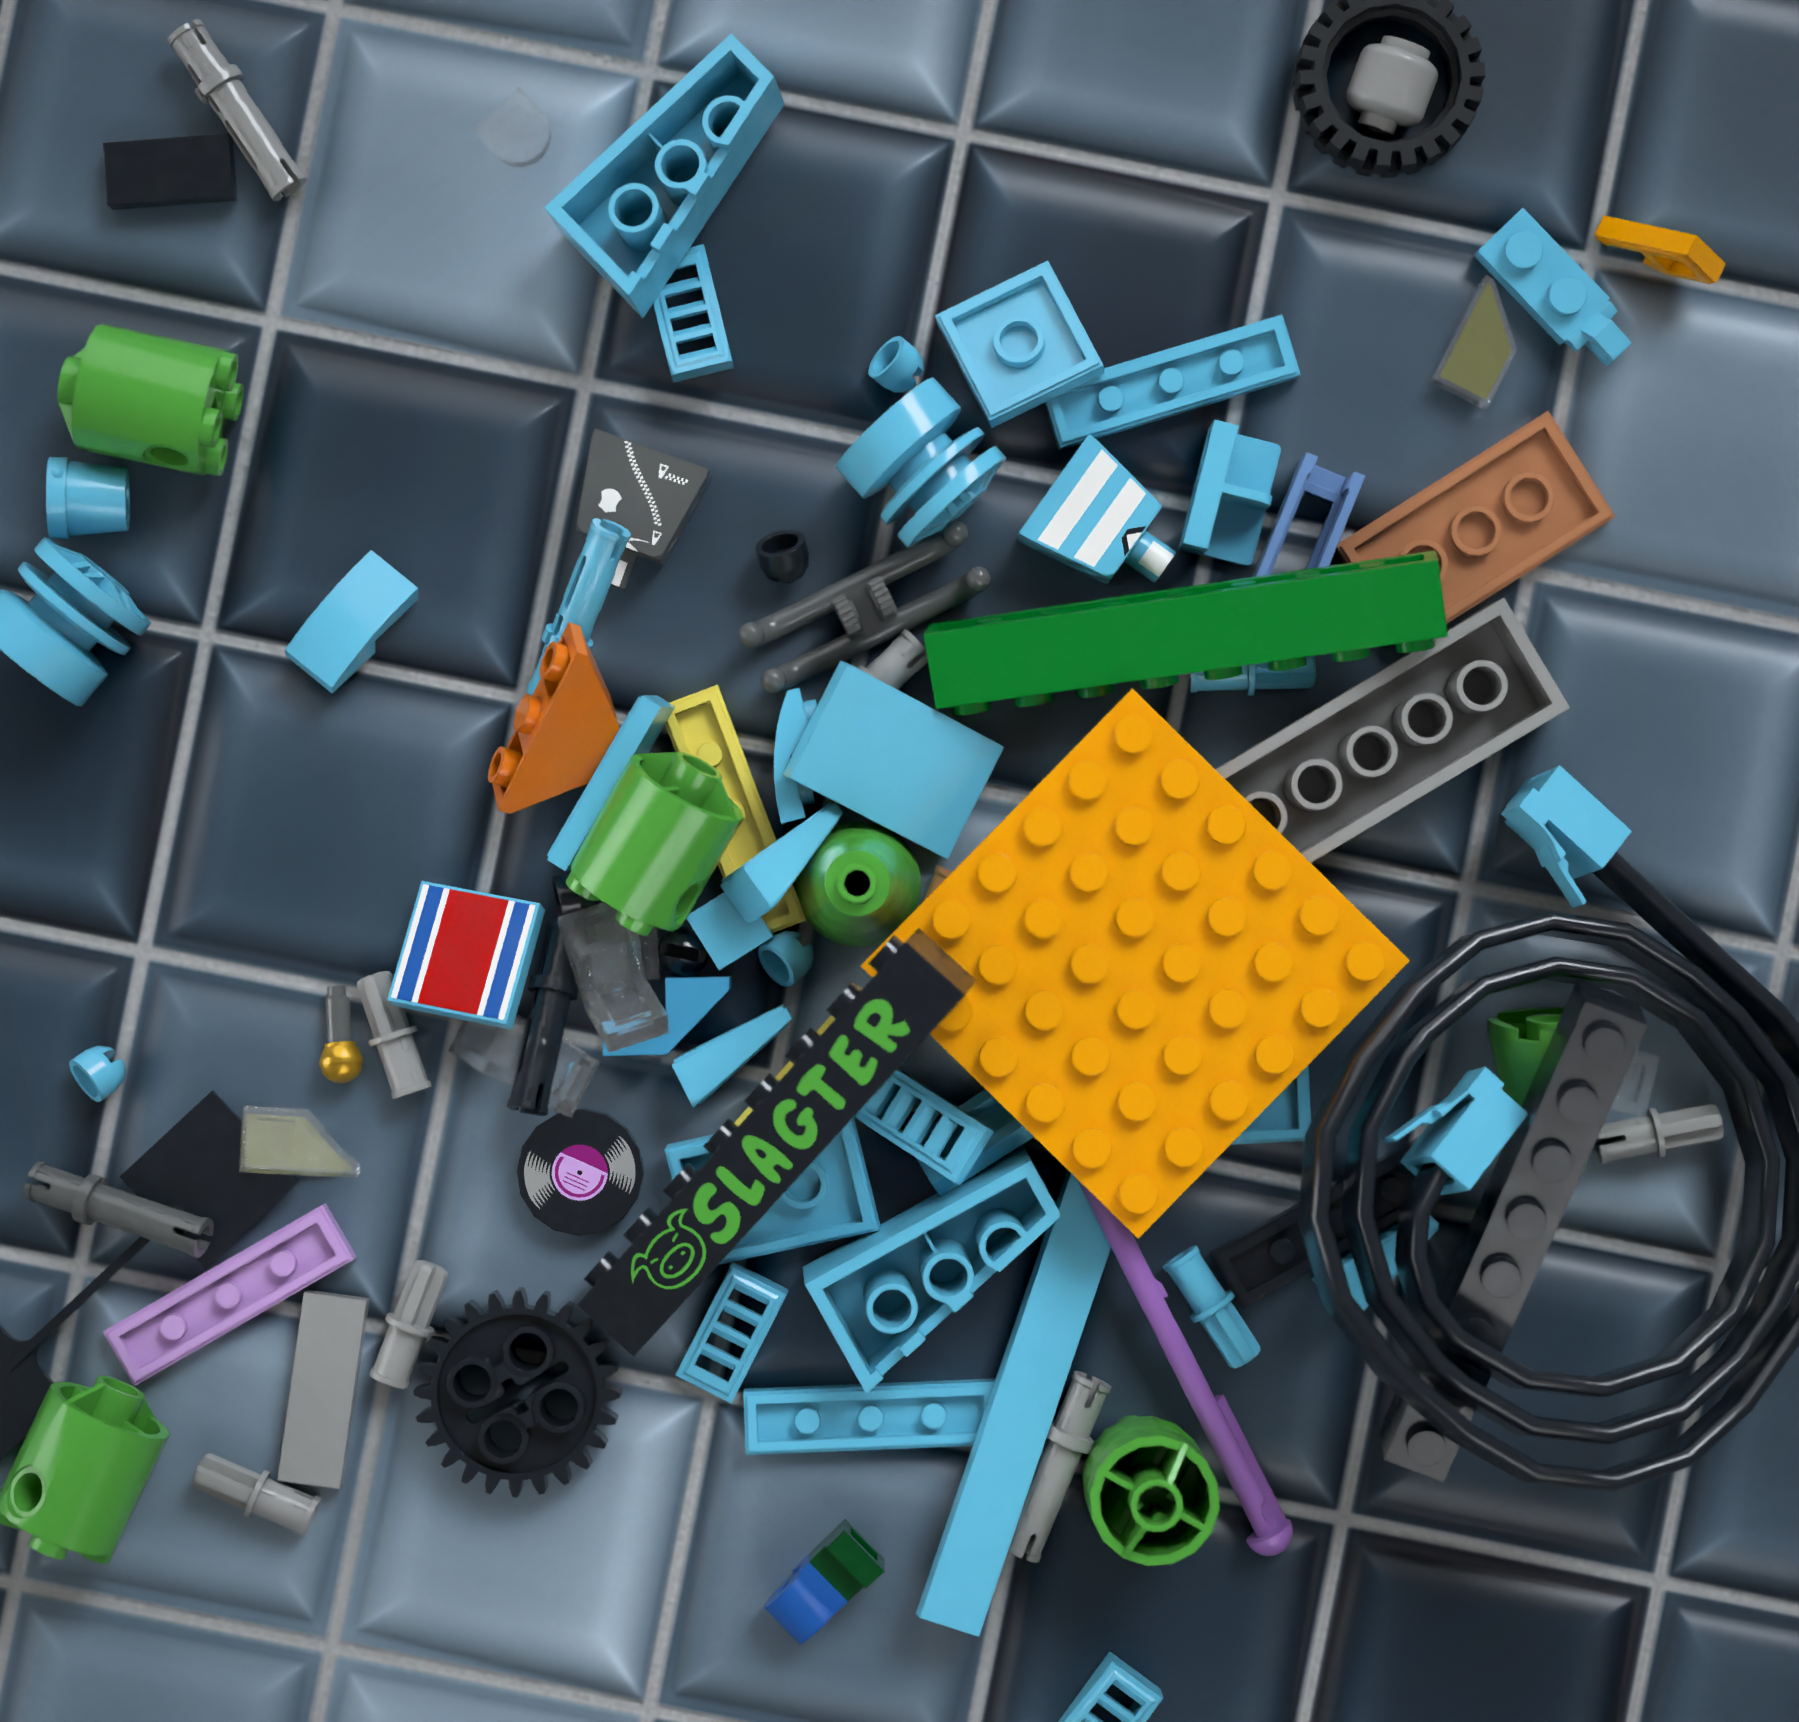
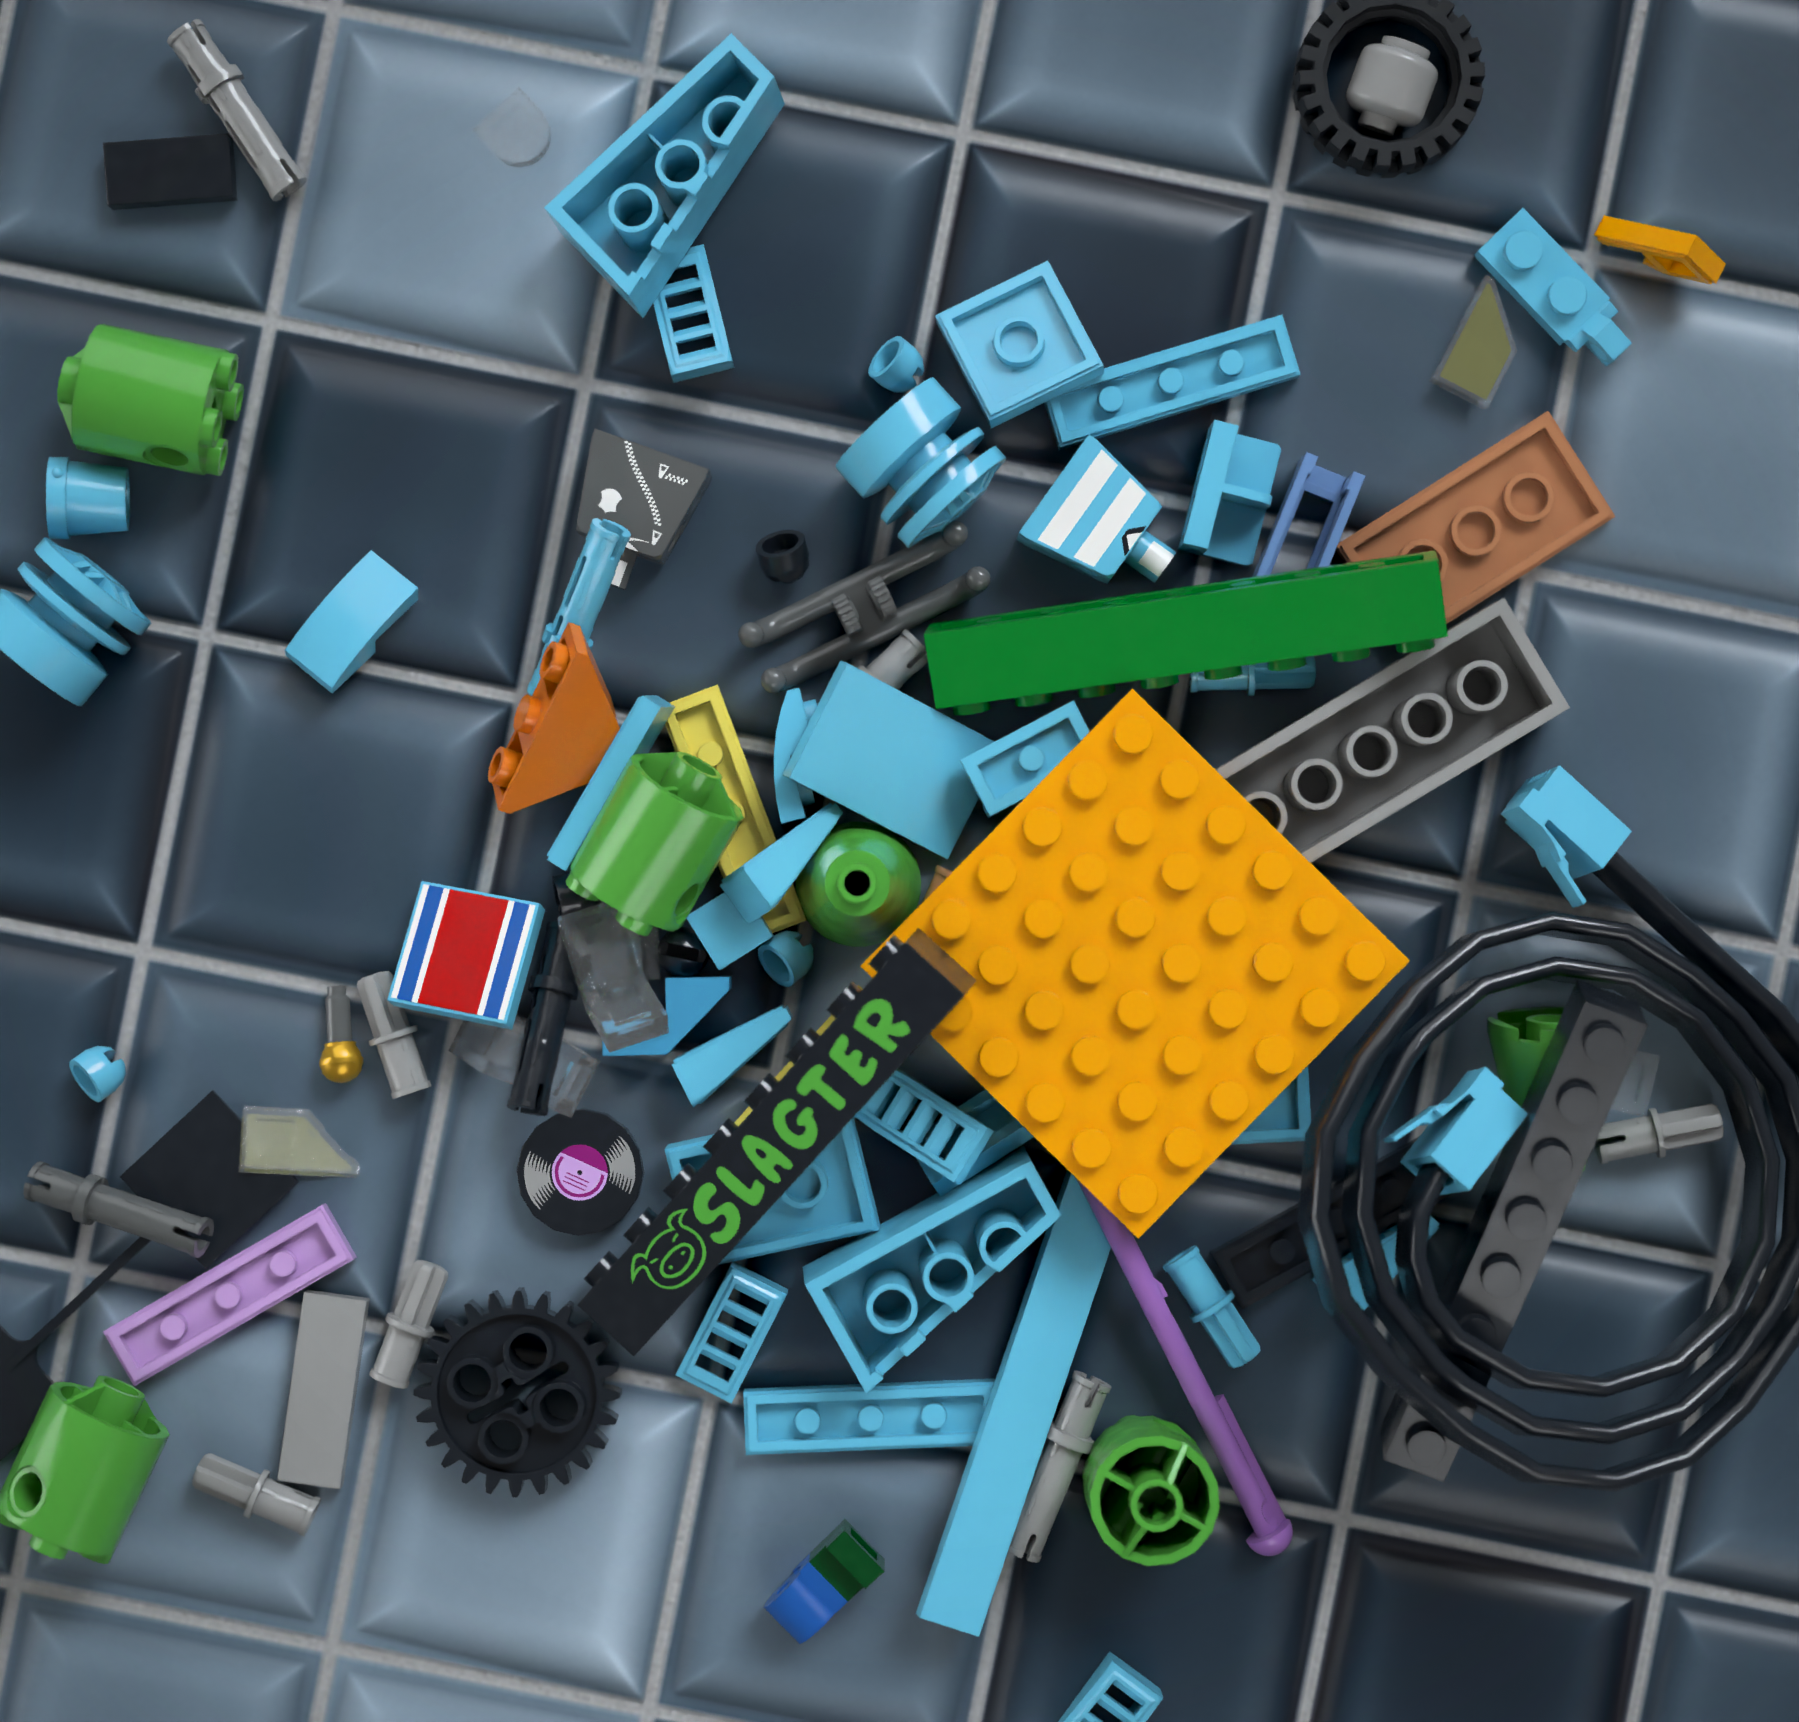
none -> medium azure panel [960,700,1090,818]

